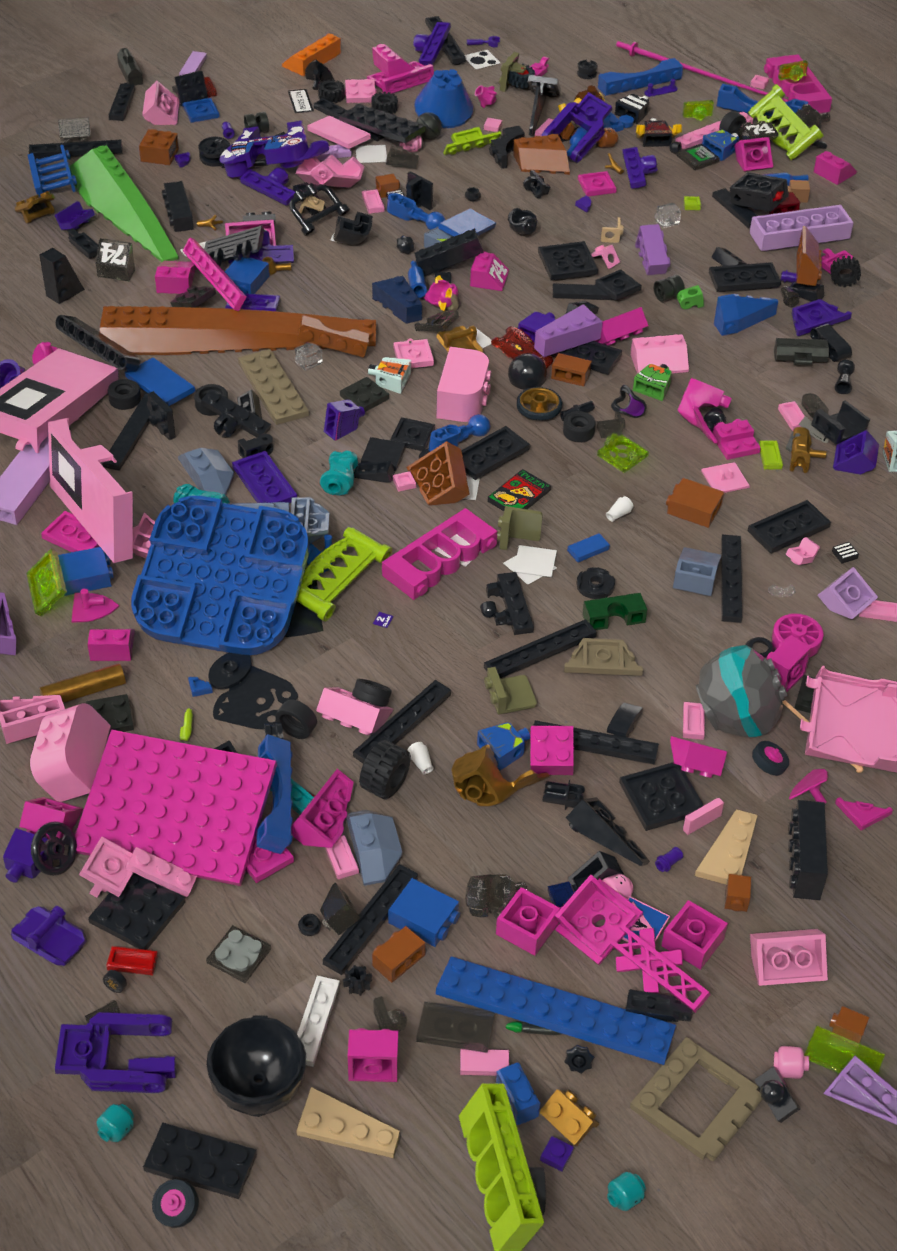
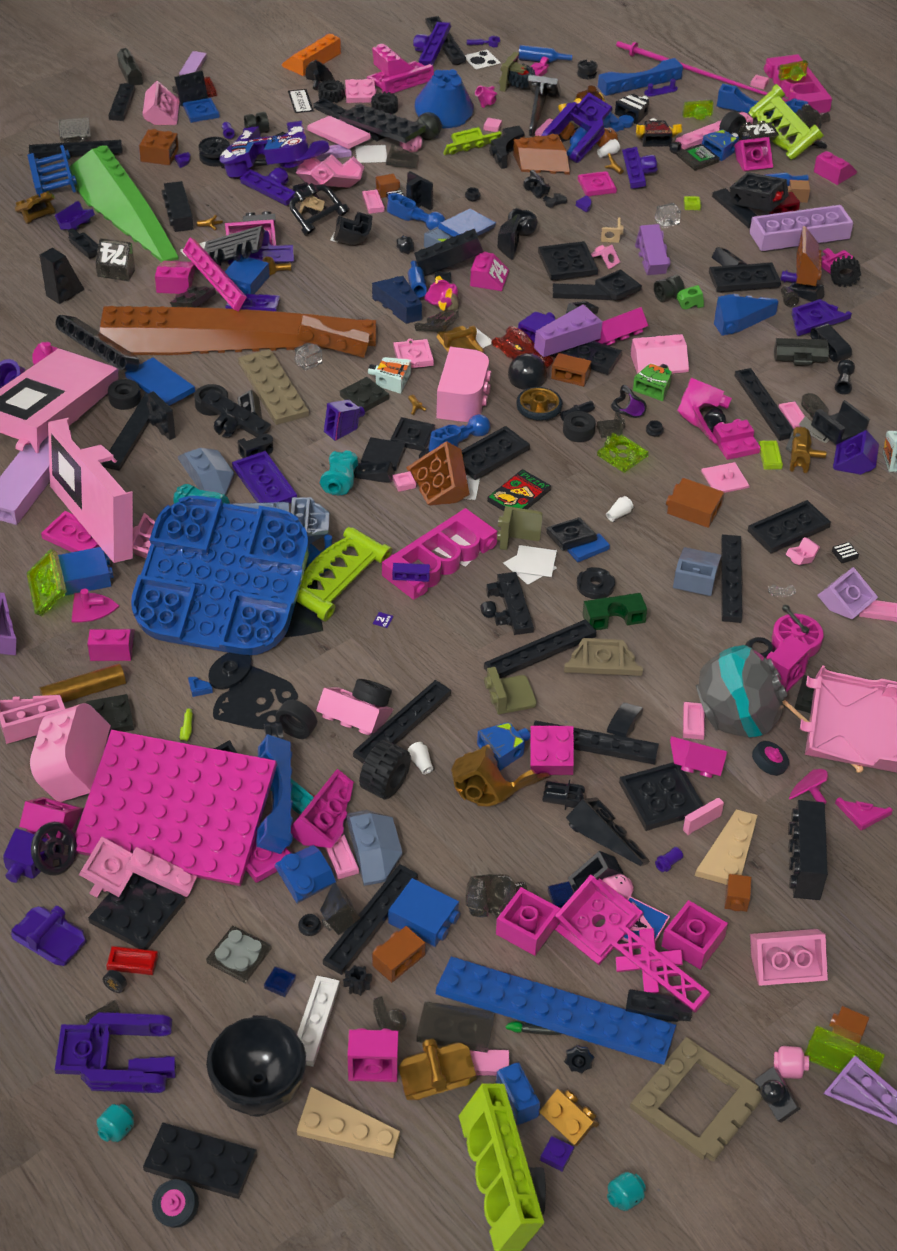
none -> clear blue tile [264,966,296,997]
none -> blue slope [274,845,336,904]
none -> dark purple piece [392,563,430,582]
none -> pearl gold shield [399,1039,477,1100]
none -> pearl gold bar [409,394,426,415]
none -> black slope [497,214,521,260]
none -> blue piece [519,45,573,63]
none -> black piece [543,193,567,208]
none -> black tile [546,517,597,551]
none -> white cone [597,139,620,158]
none -> black plate [646,420,664,437]
none -> black tile [734,368,794,441]
none -> pearl dark grey hinge [782,604,809,635]

